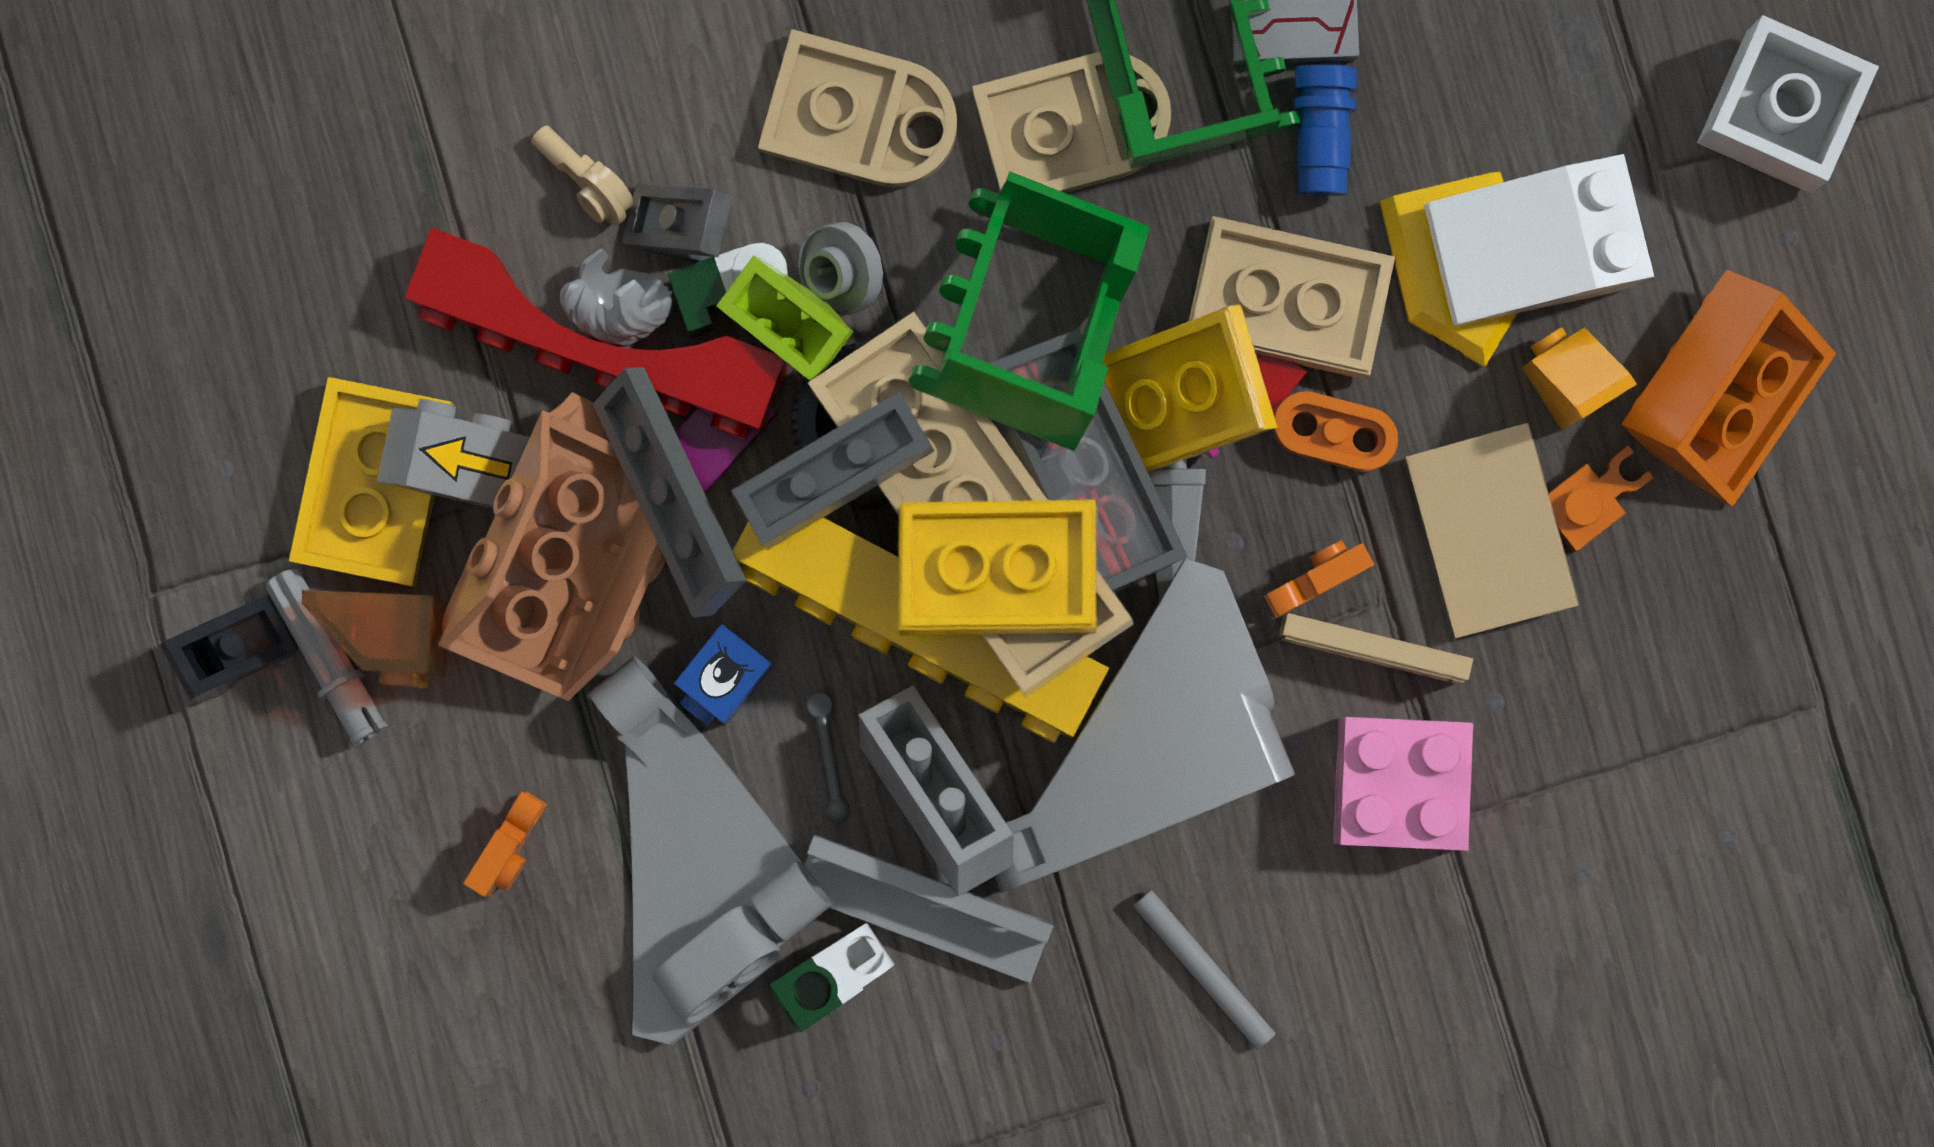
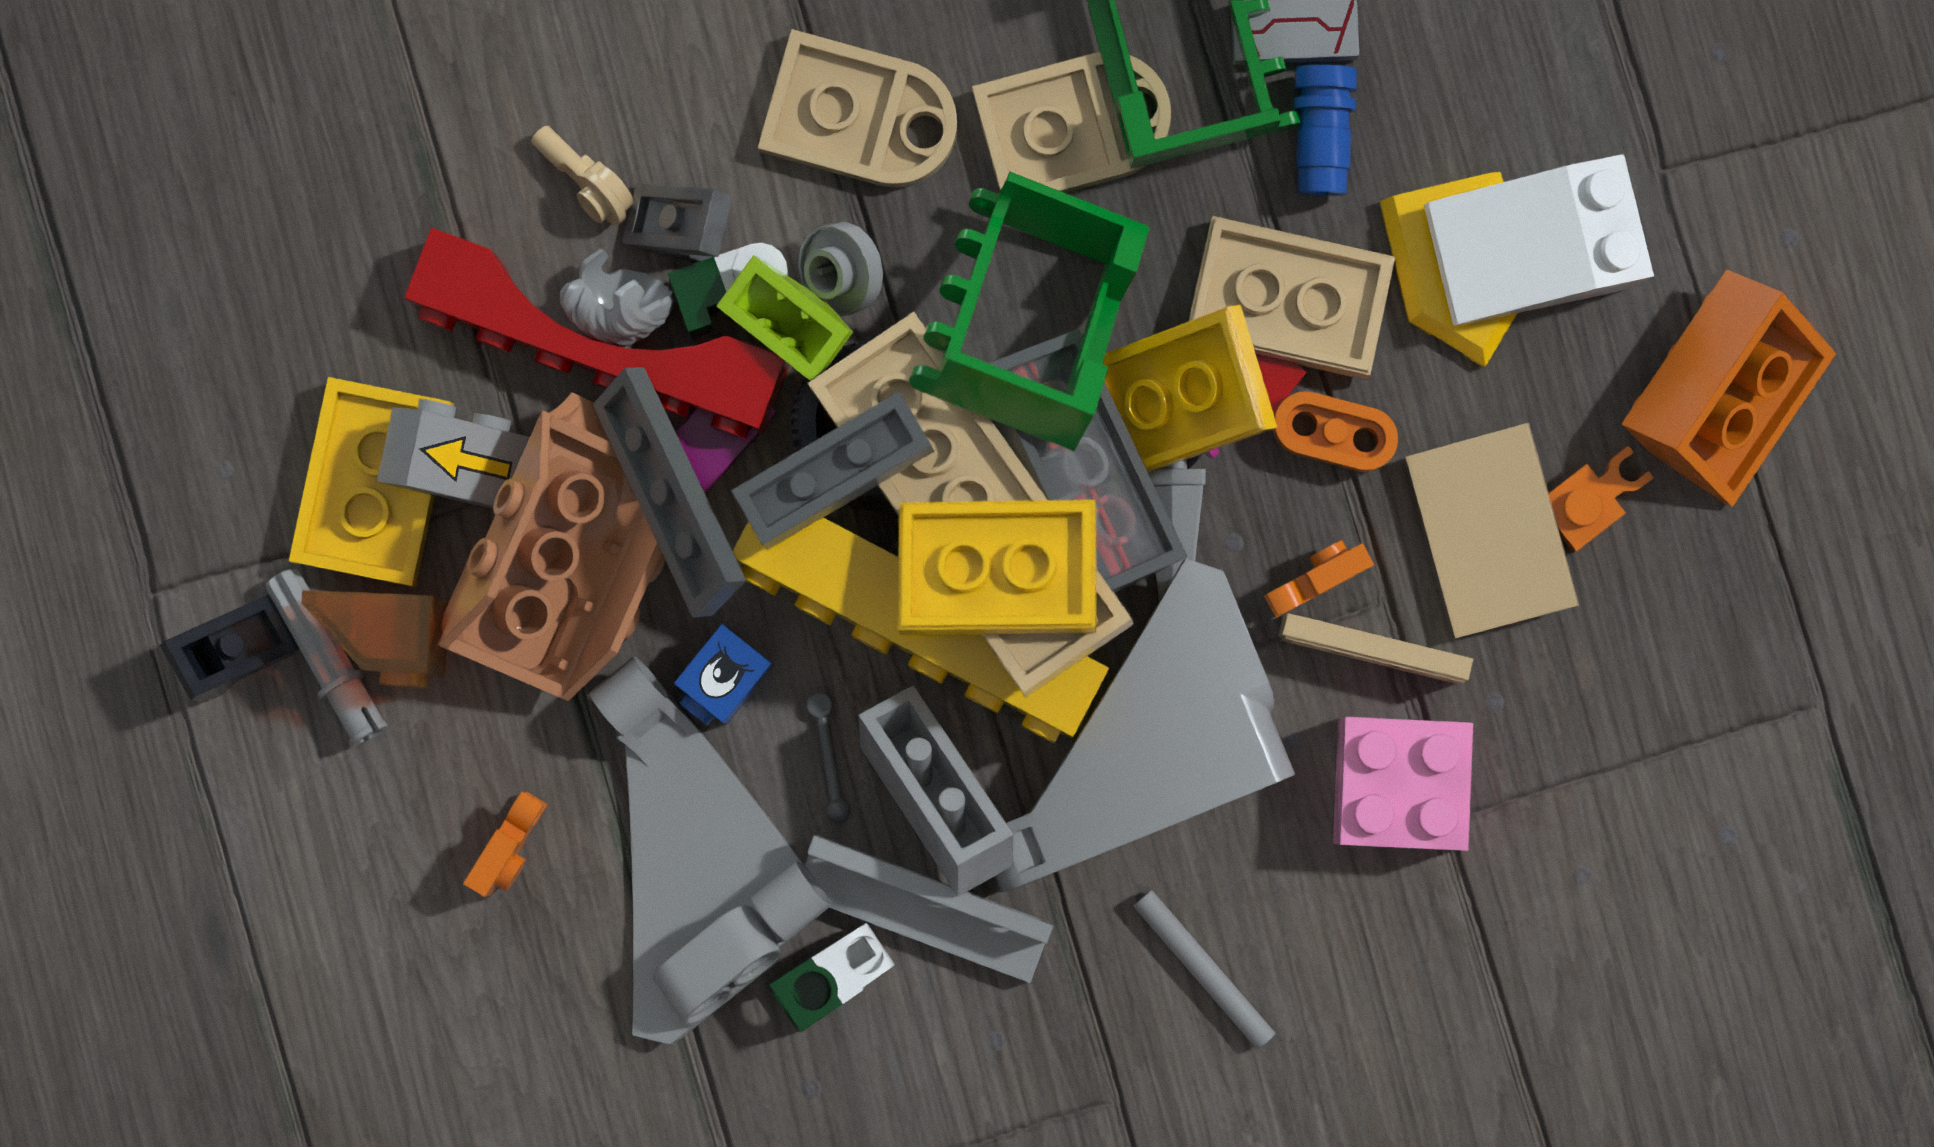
light orange slope [1522,327,1637,431] -> none
white brick [1697,15,1879,193] -> none

